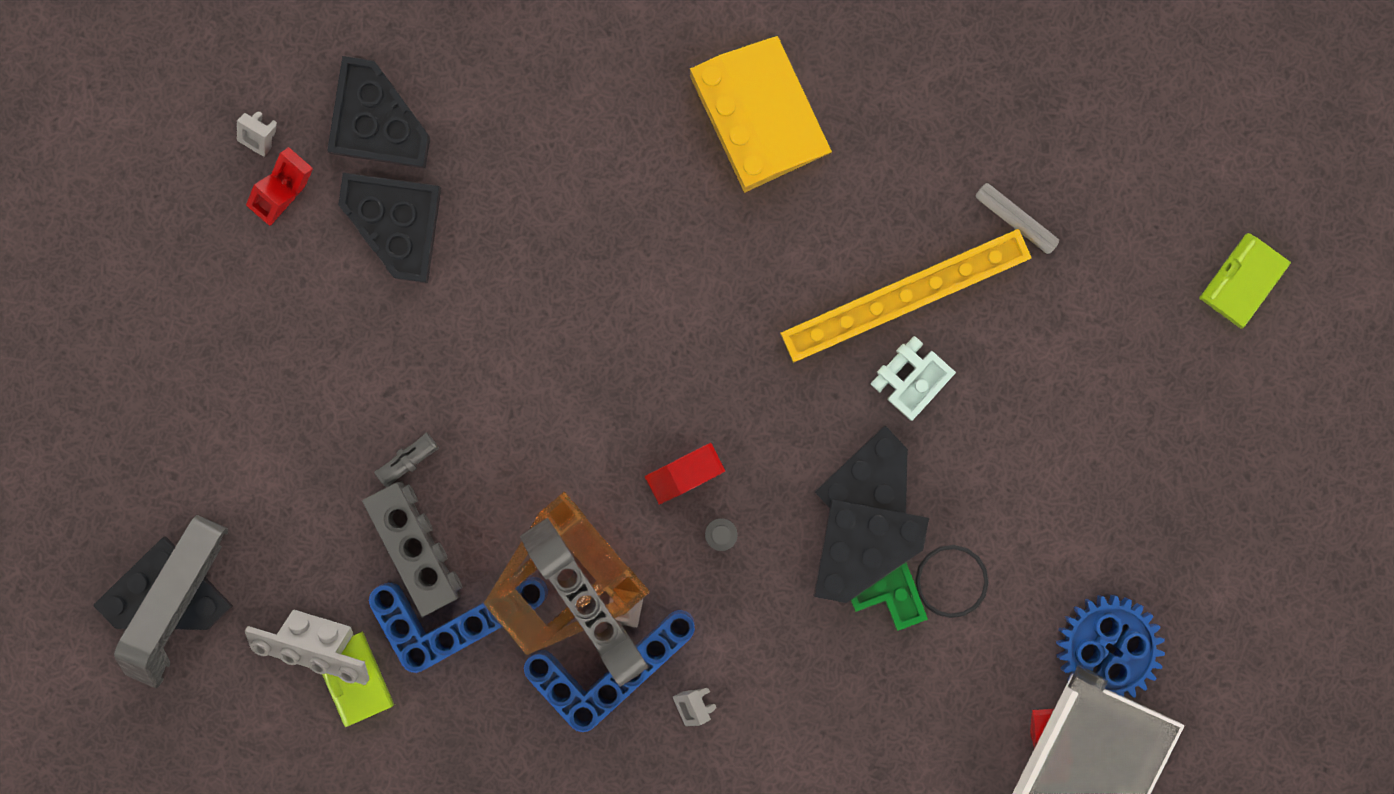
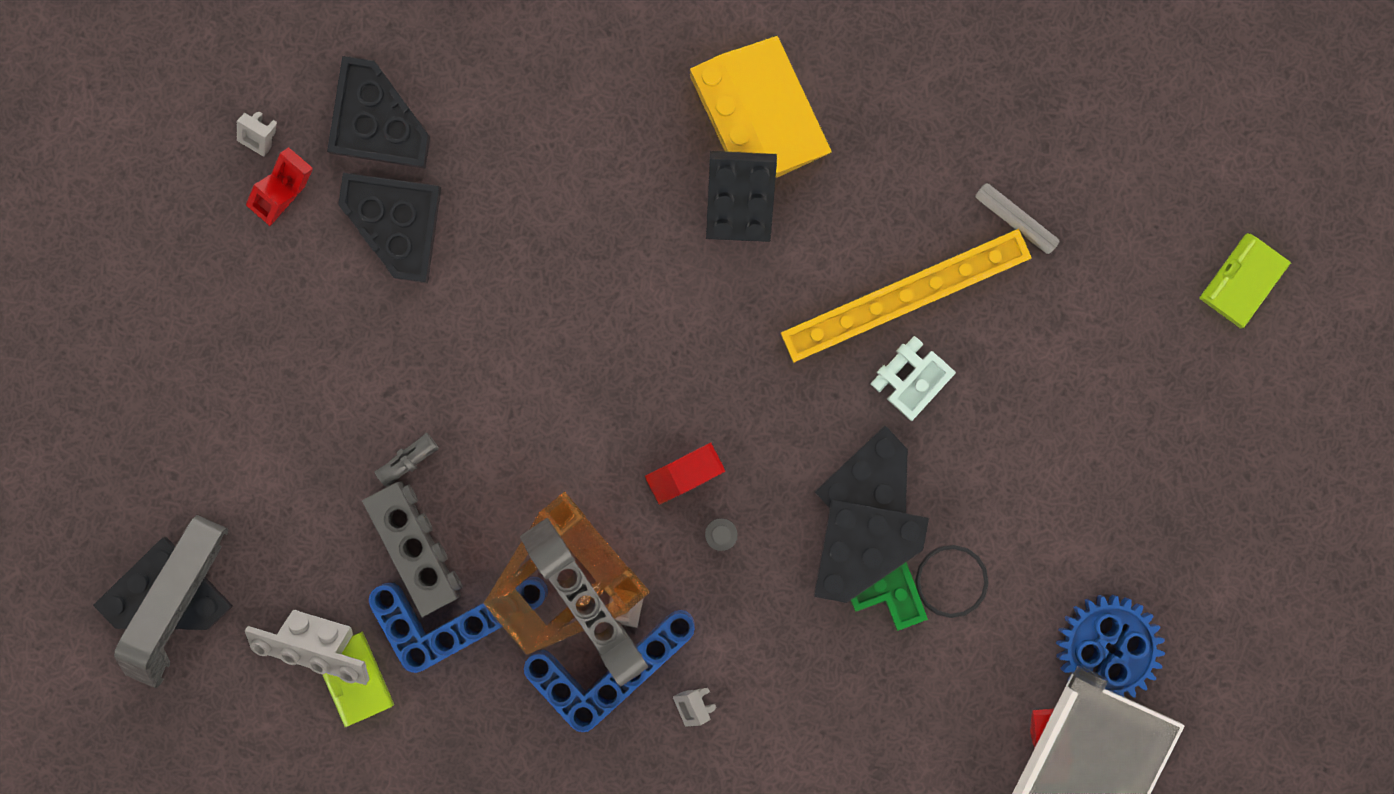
none -> black plate [706,151,777,242]

